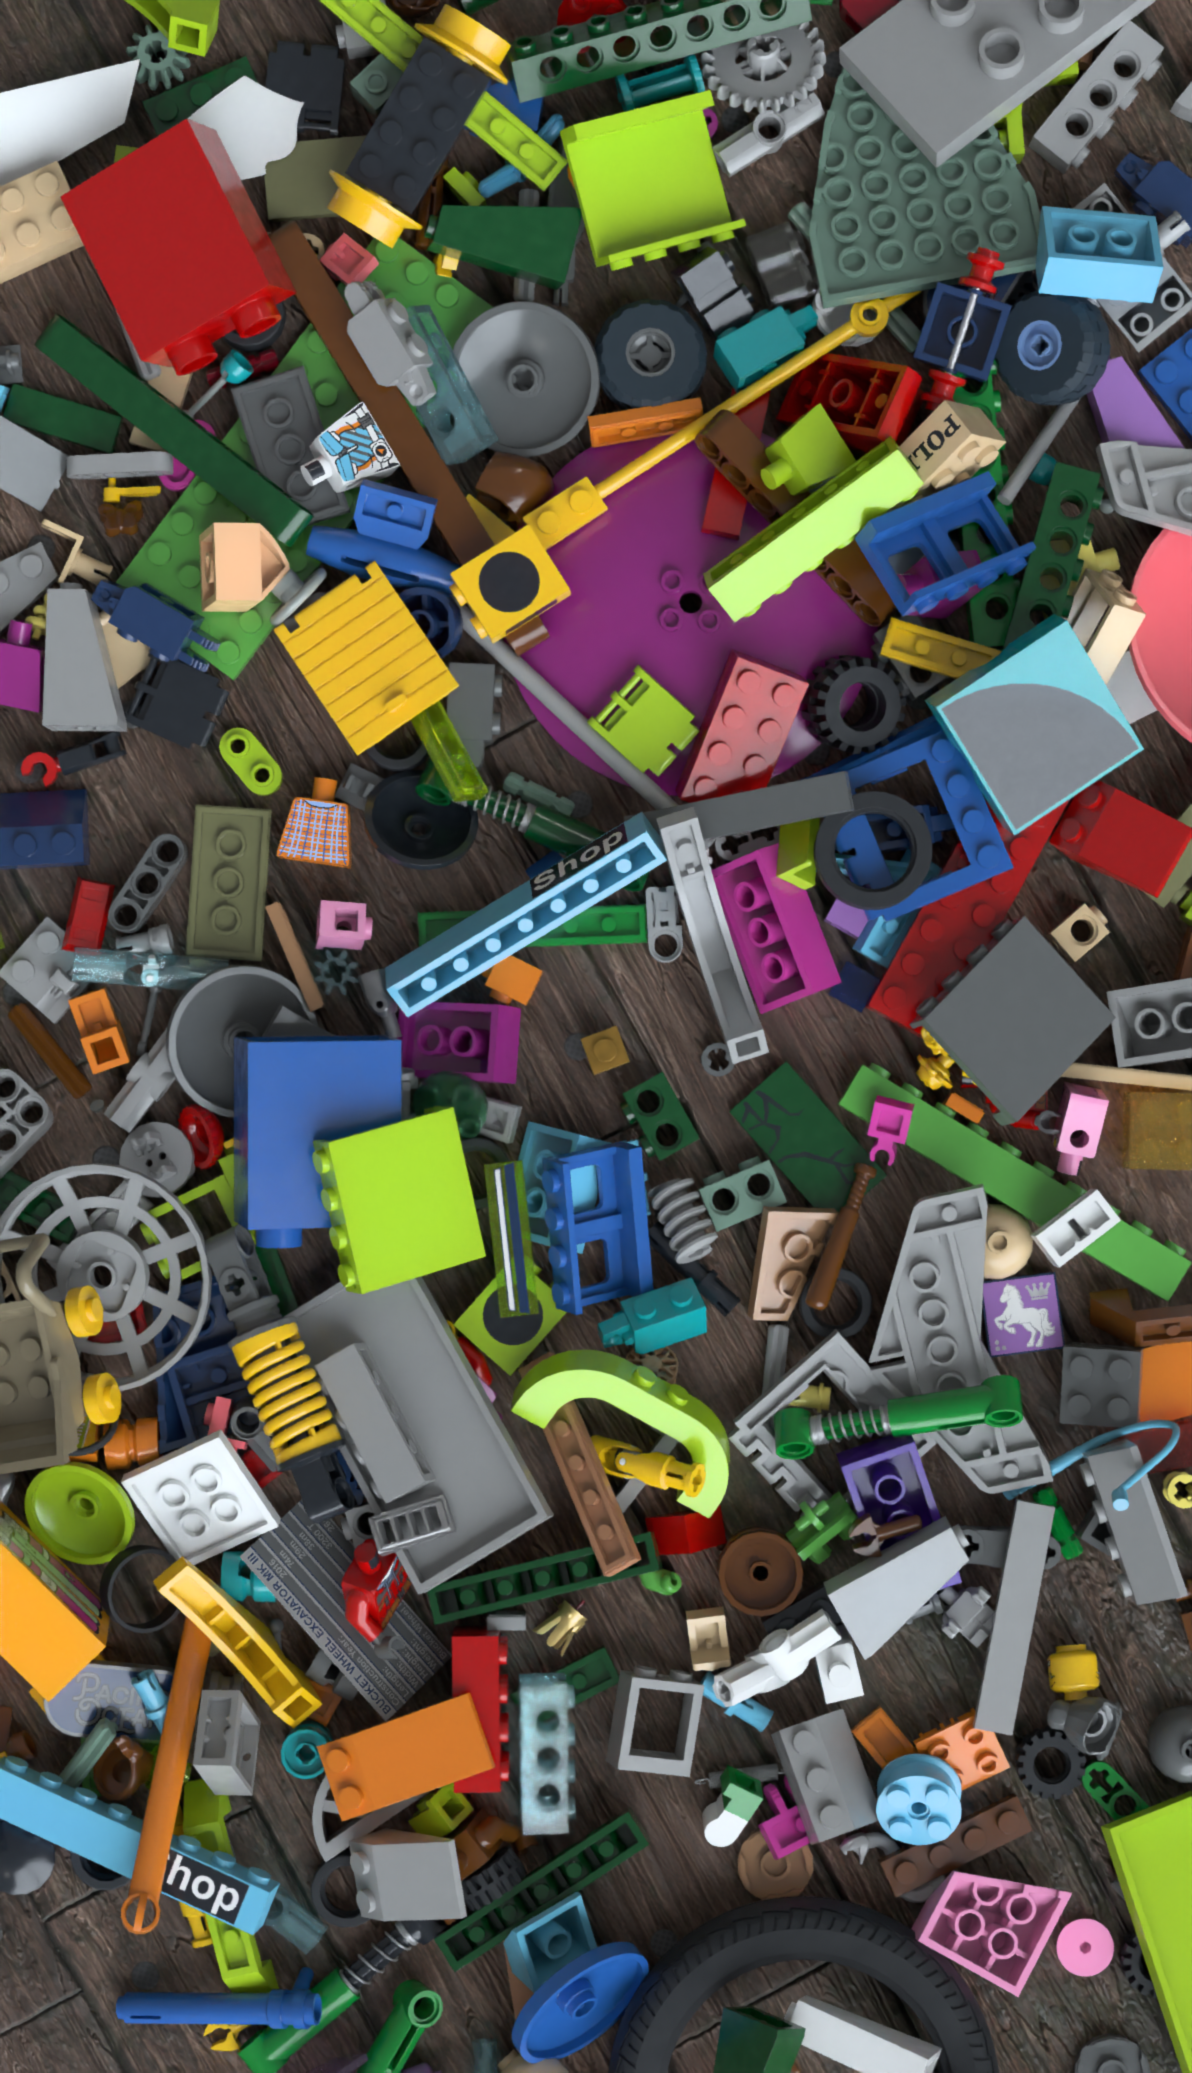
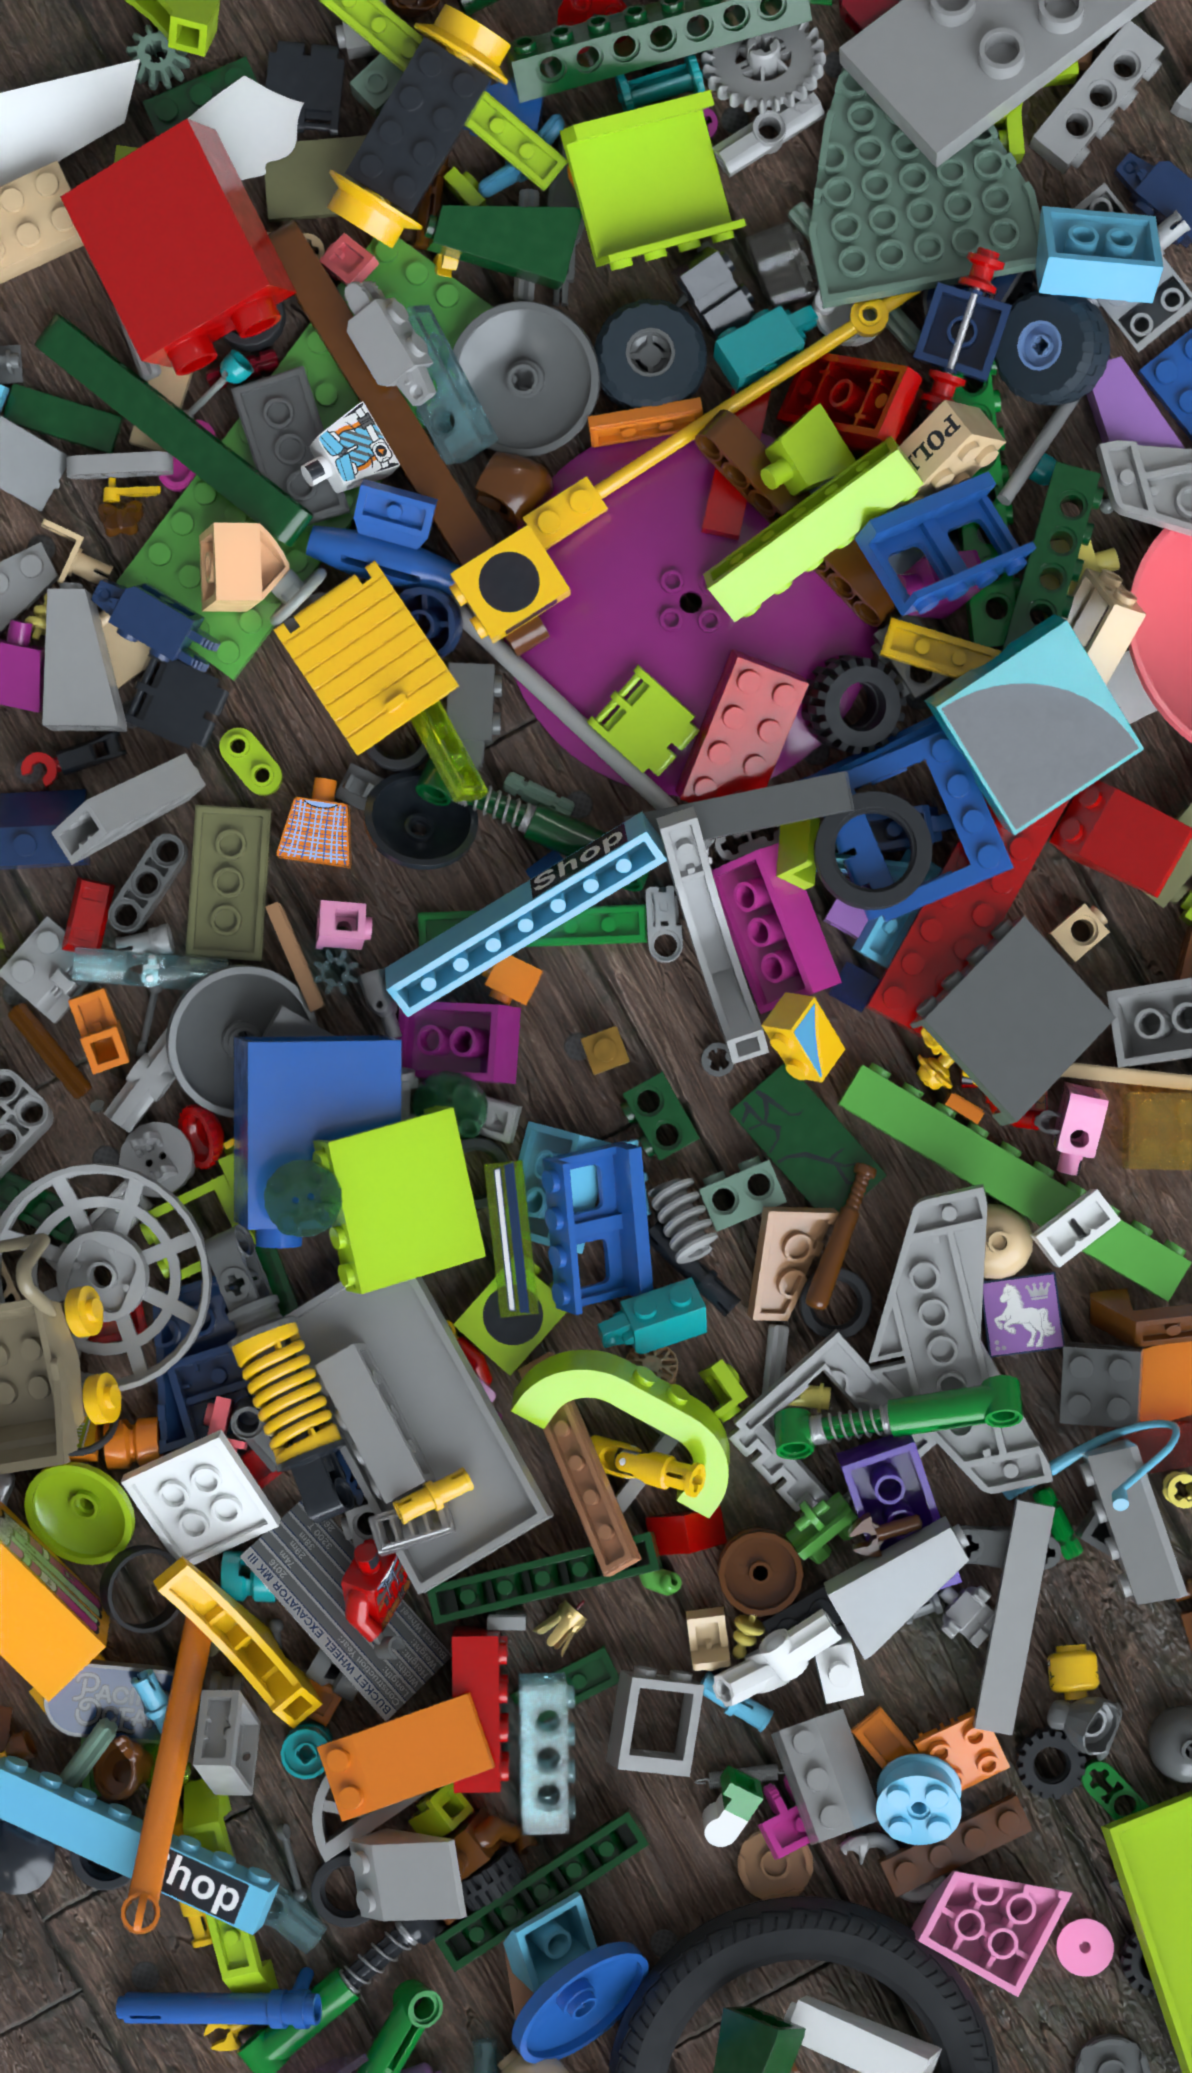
yellow piece [466,494,515,545] -> none
dark pink plate [867,1095,915,1166] -> none
none -> light grey slope [51,753,206,865]
none -> clear green plate [264,1159,343,1237]
none -> dark grey hinge [276,1824,308,1903]
none -> yellow pin [393,1467,474,1525]
none -> lime bracket [699,1359,748,1423]
none -> light yellow hair [733,1615,765,1659]
none -> yellow brick [761,992,845,1082]

